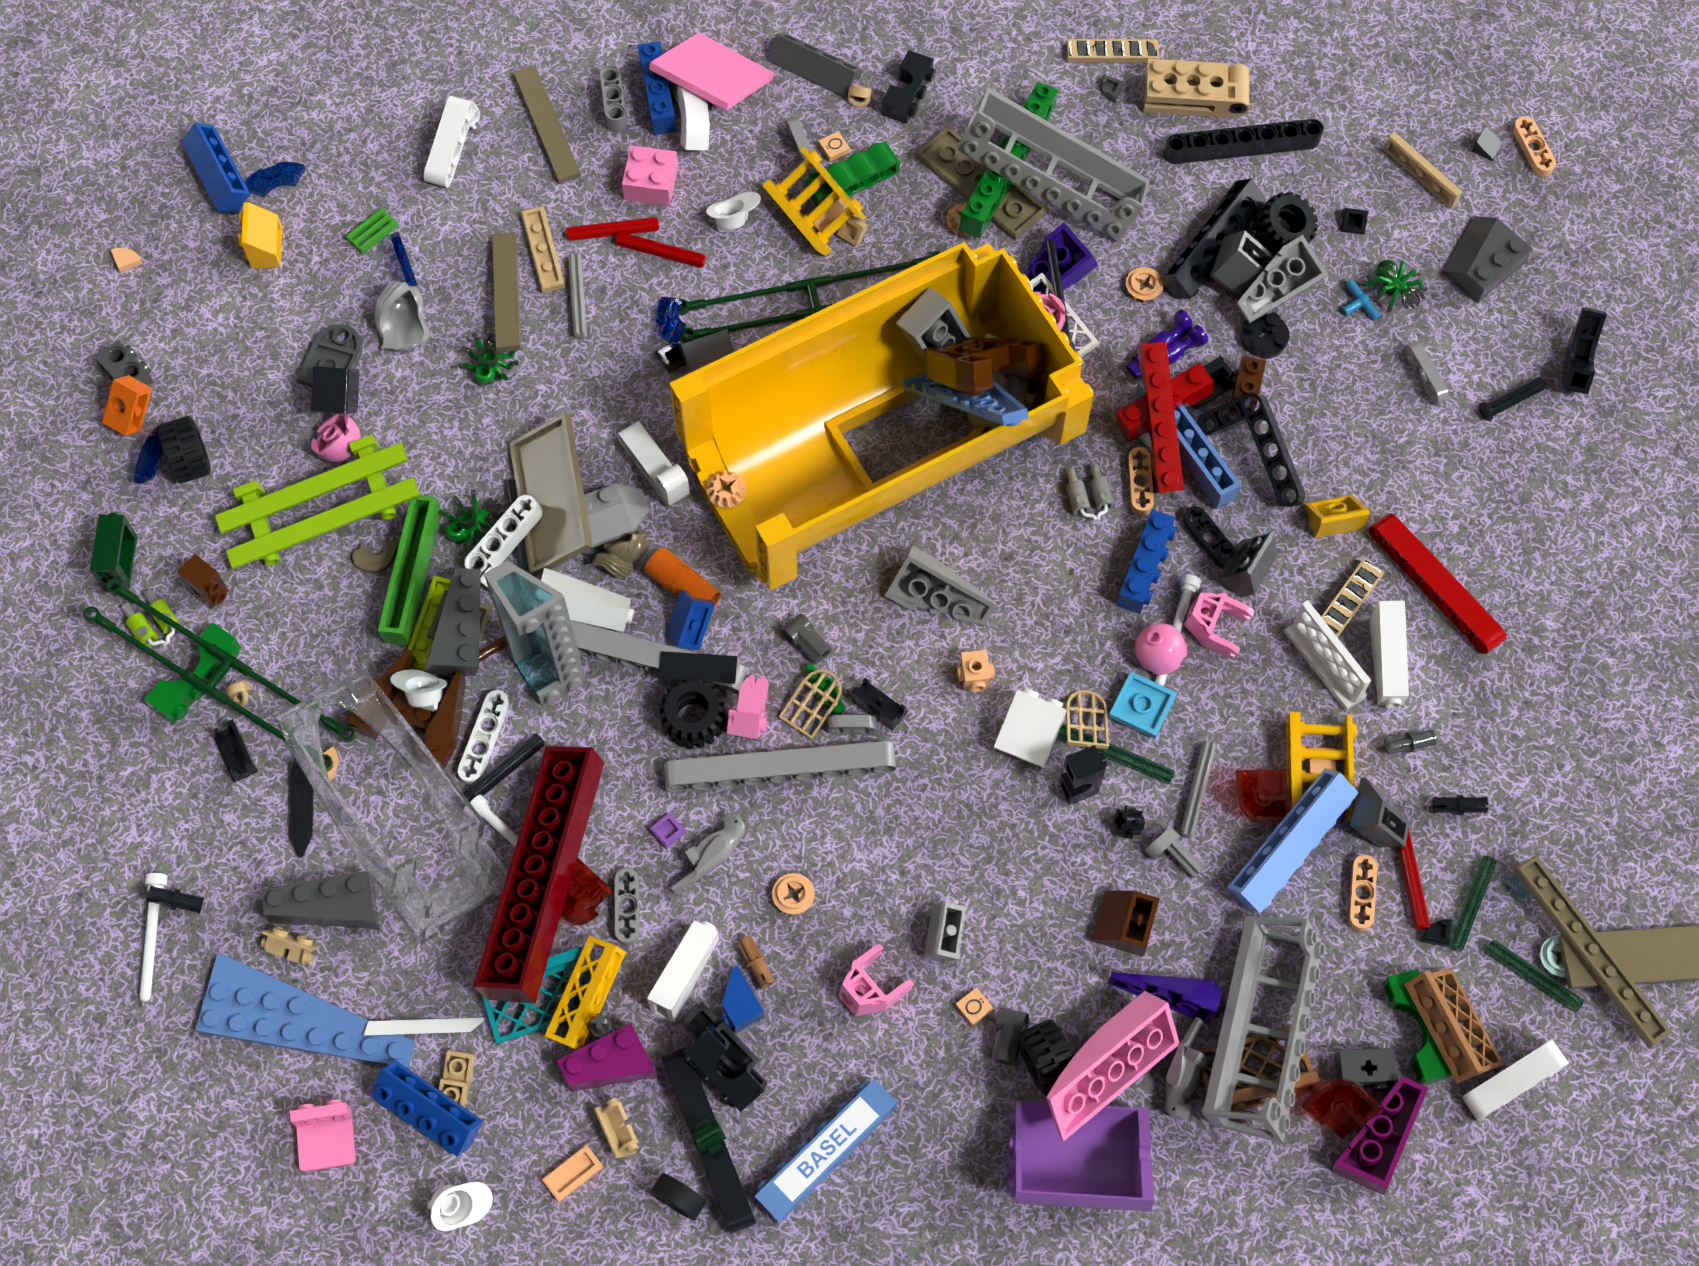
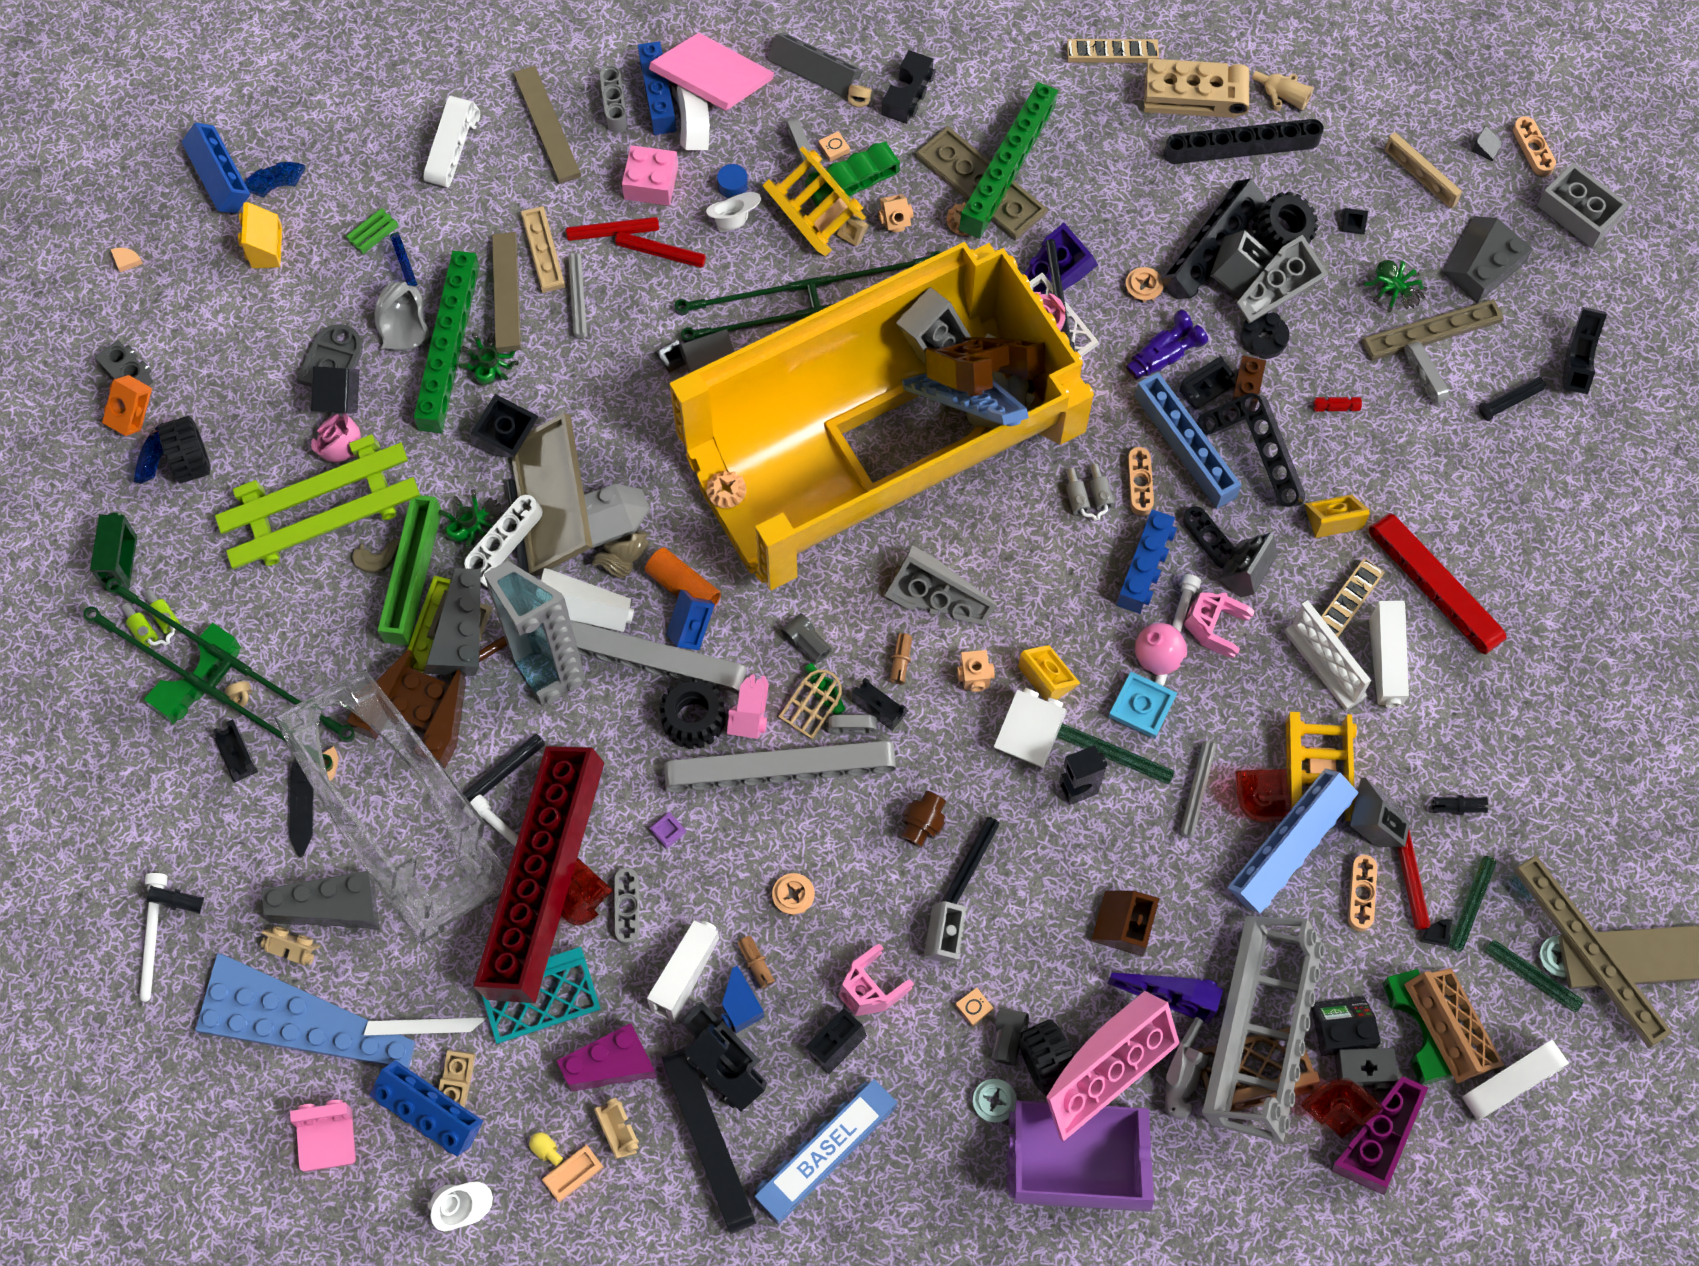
reddish brown brick [177,554,229,609] -> none
white piece [390,669,447,711] -> none
white beam [458,690,509,785] -> none
yellow fence [545,935,626,1050] -> none
dark grey axle [591,1013,613,1039] -> none
white beam [617,421,690,507] -> none
black tyre [650,1173,706,1221] -> none
clear blue tile [656,297,687,346] -> none
black sticker [658,651,738,684] -> none
light grey animal [671,814,746,893] -> none
clear green gear [692,1118,726,1155] -> none
light grey window [956,87,1150,242] -> none
tan window [1065,690,1109,749] -> none
dark grey tile [1101,74,1124,103] -> none
black gear [1113,805,1145,839] -> none
red arch [1116,363,1214,442] -> none
red arch [1137,341,1184,493] -> none
light grey piece [1145,827,1205,879] -> none
dark azure piece [1342,280,1381,321] -> none
dark grey axle [1384,729,1437,754] -> none
none -> green brick [414,250,480,434]
none -> black slope [471,394,539,458]
none -> light yellow cylinder [529,1132,563,1166]
none -> blue piece [717,164,748,198]
none -> black hinge [805,1008,867,1074]
none -> light nougat brick [878,194,913,232]
none -> medium nougat axle [889,633,912,685]
none -> reddish brown piece [901,790,946,848]
none -> black axle [941,817,999,904]
none -> light aqua gear [973,1079,1017,1123]
none -> yellow slope [1018,645,1080,701]
none -> tan piece [1252,71,1314,111]
none -> black slope [1311,996,1381,1056]
none -> red axle [1313,397,1362,412]
none -> dark tan tile [1361,299,1504,361]
none -> light grey brick [1537,162,1630,248]

